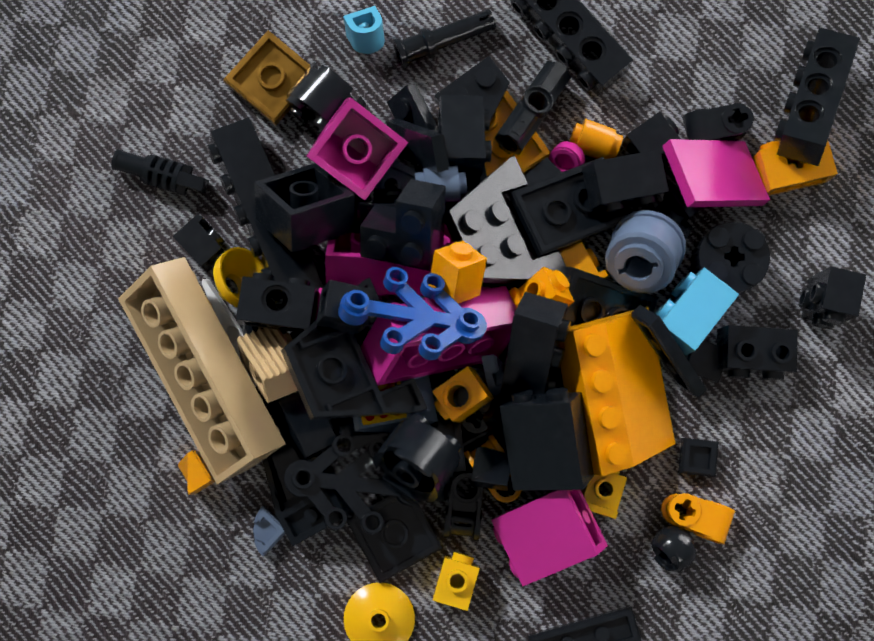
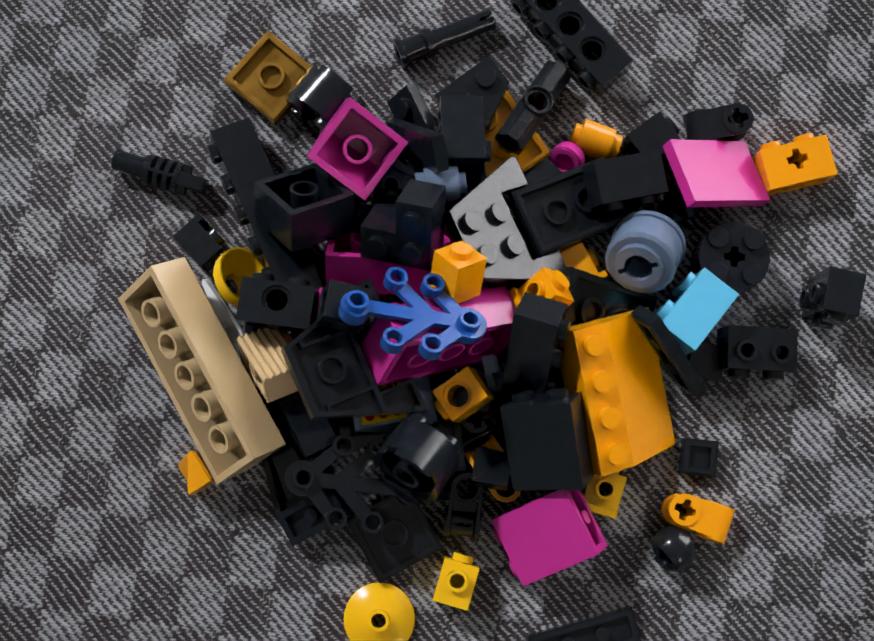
sand blue tile [253,506,285,557] -> none
medium azure plate [343,6,385,54] -> none
black brick [774,27,860,166] -> none

